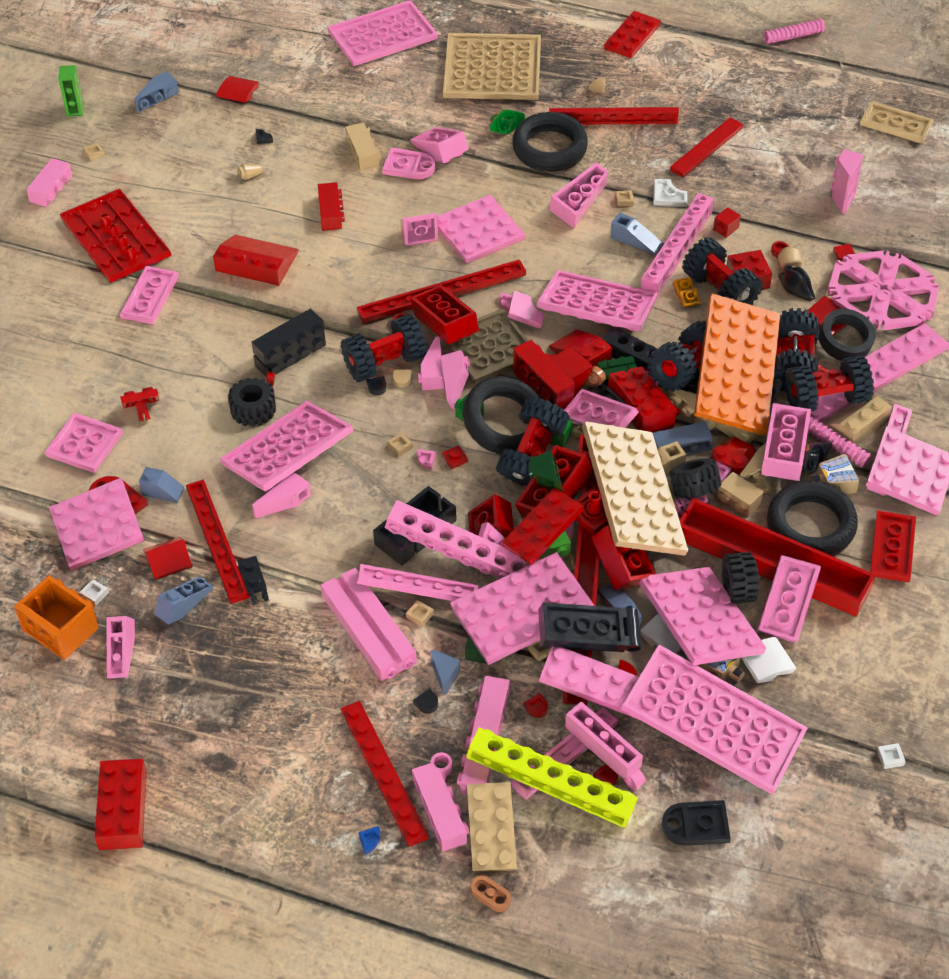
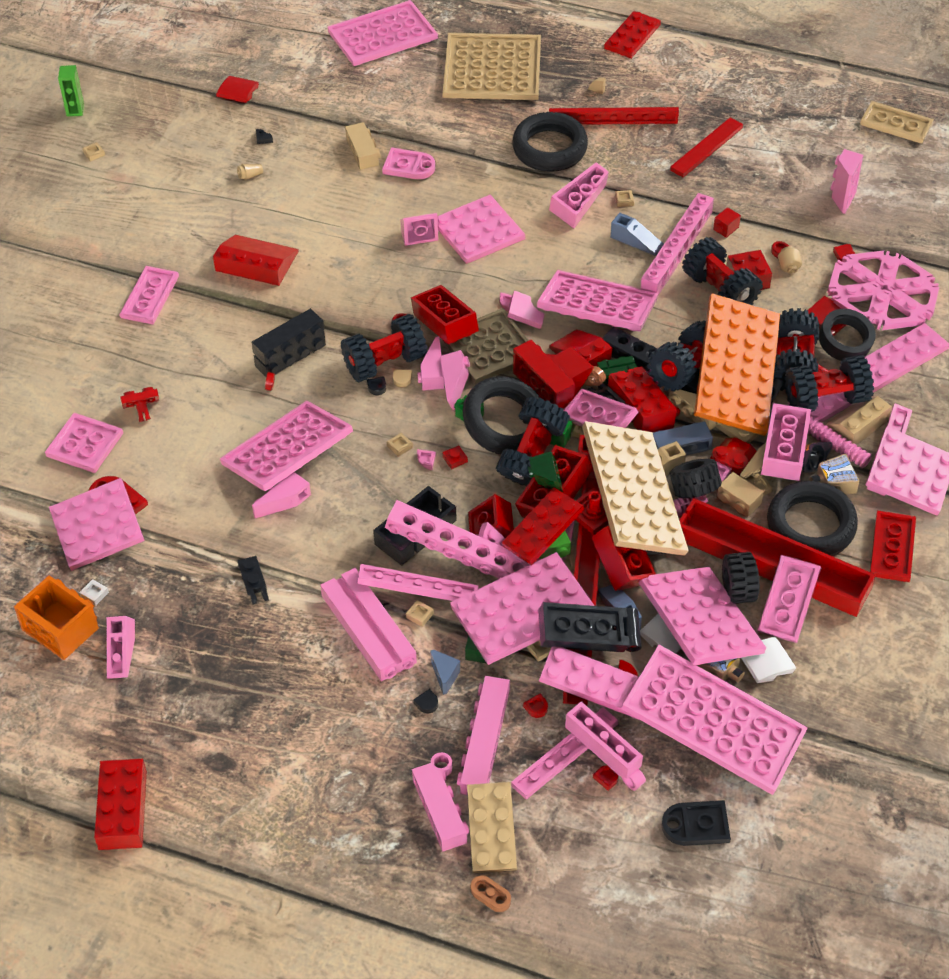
bright pink brick [26,158,72,207] -> none
red piece [60,188,172,283] -> none
sand blue slope [134,71,179,112] -> none
sand blue slope [139,467,184,503] -> none
red slope [143,537,193,580] -> none
sand blue slope [154,577,213,625] -> none
red tile [186,479,249,604] -> none
black tyre [228,377,276,427] -> none
red brick [317,182,345,231] -> none
red plate [341,701,428,847] -> none
red plate [356,259,526,323] -> none
blue tile [358,826,380,854] -> none
bright pink slope [410,127,469,163] -> none
neon yellow brick [466,727,638,828] -> none
green hat [489,109,526,134] -> none
white tile [653,179,687,207] -> none
light orange slope [672,277,701,308] -> none
bright pink piece [763,19,825,45] -> none
black hat [778,265,815,301] -> none
white tile [877,743,906,769] -> none

